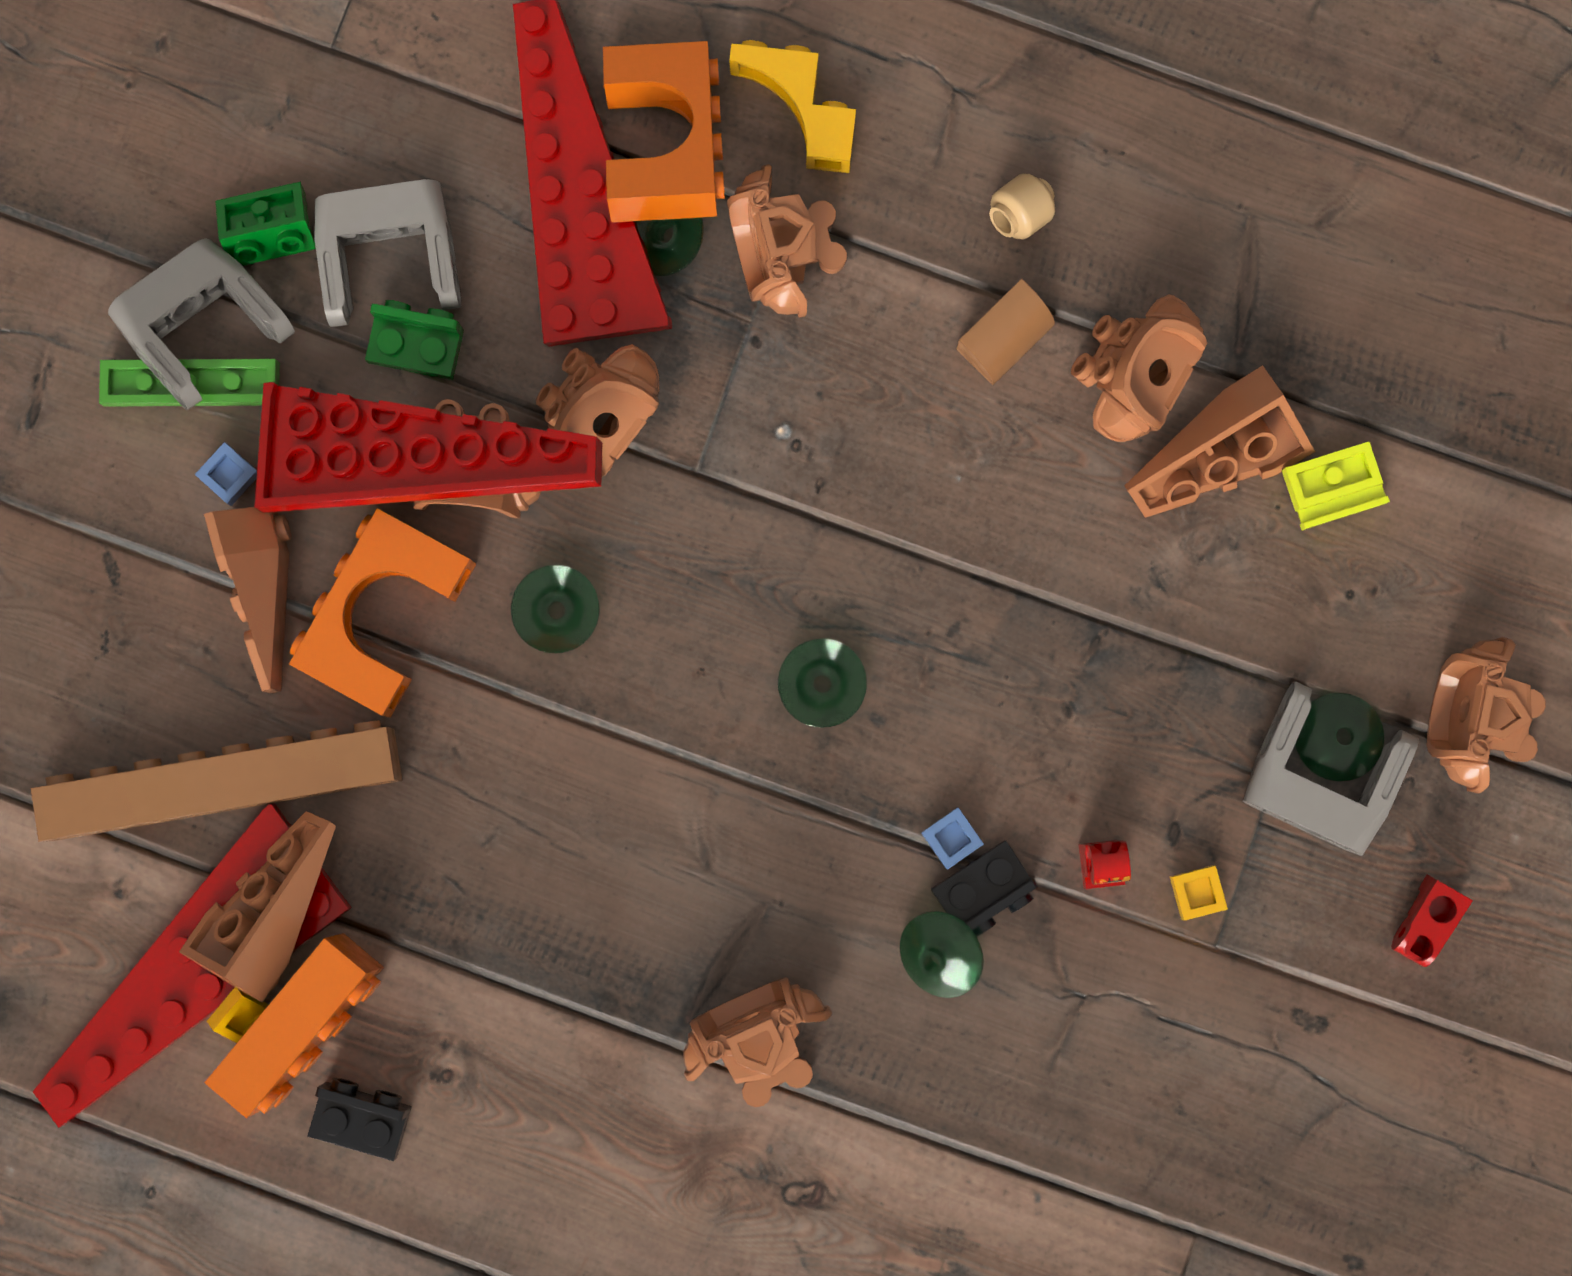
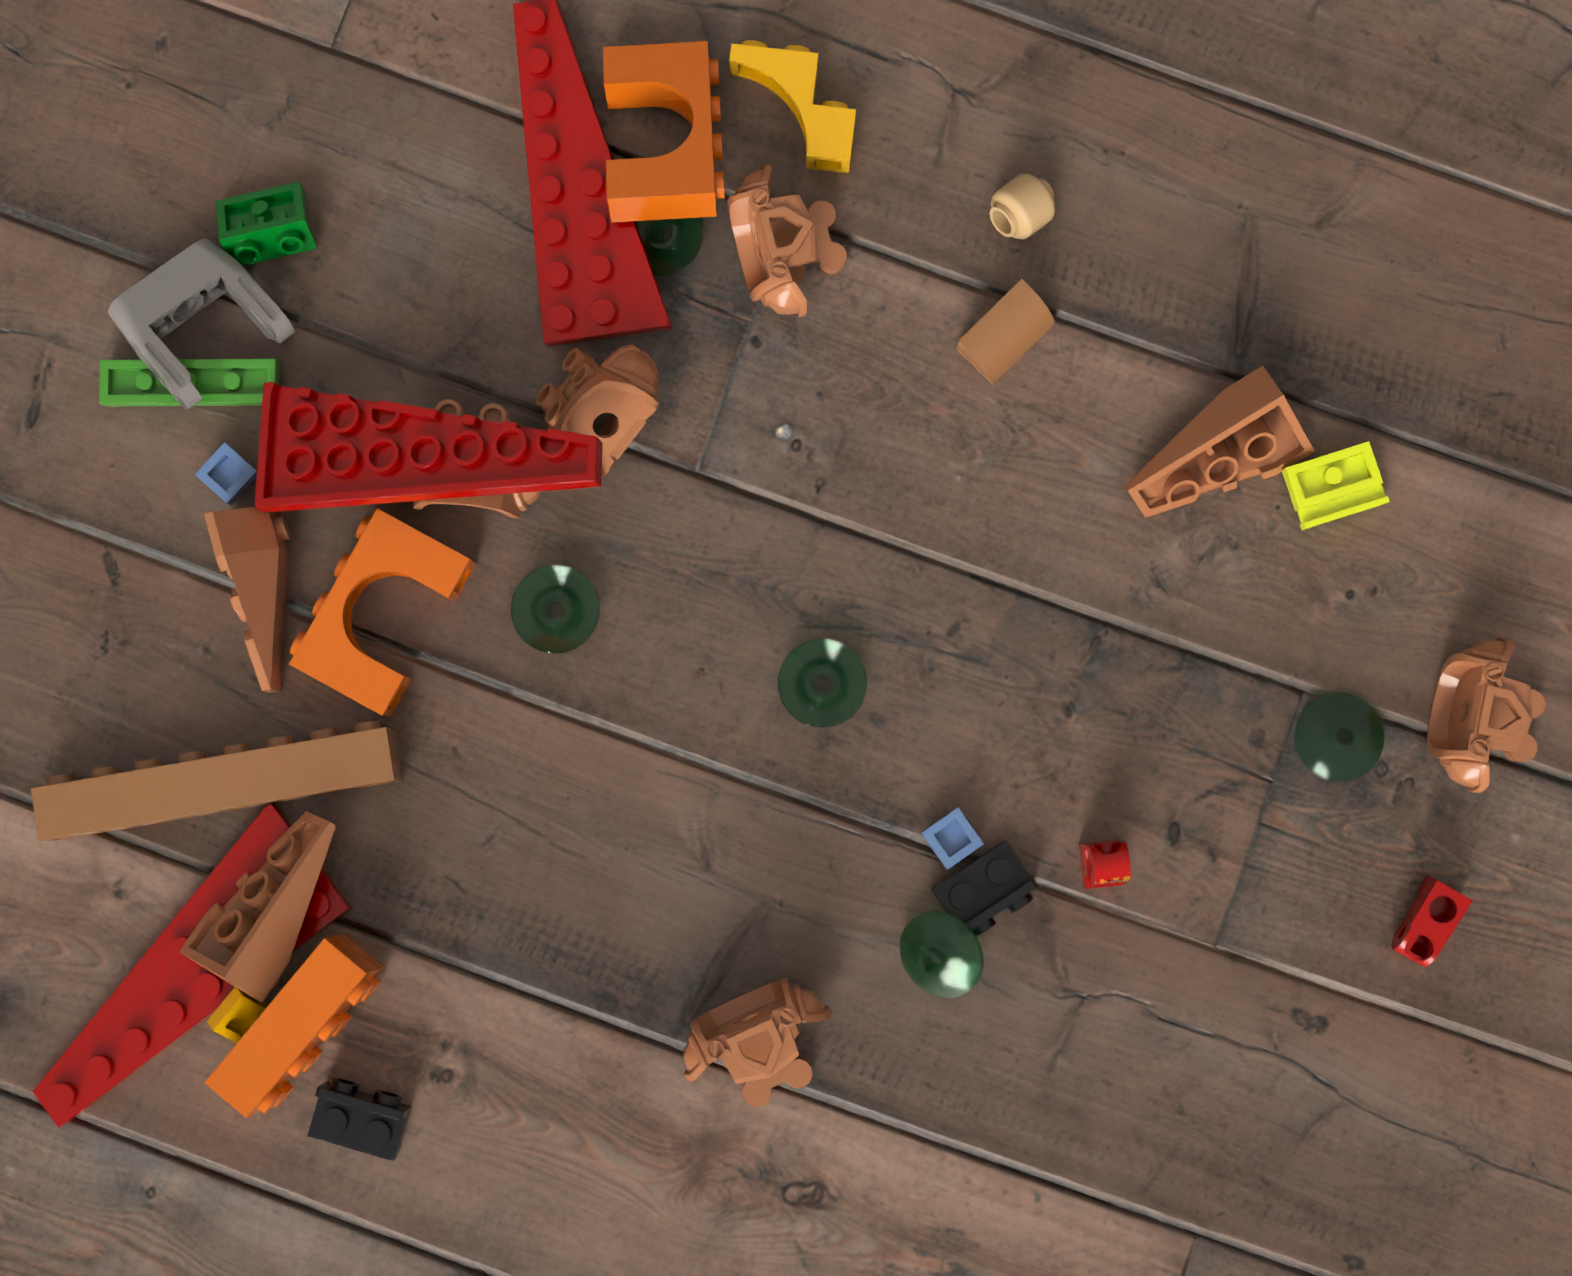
light grey connector [314,179,461,327] -> none
green bracket [365,300,464,380] -> none
nougat piece [1071,294,1208,442] -> none
yellow plate [1169,865,1228,921] -> none
light grey connector [1243,681,1419,856] -> none

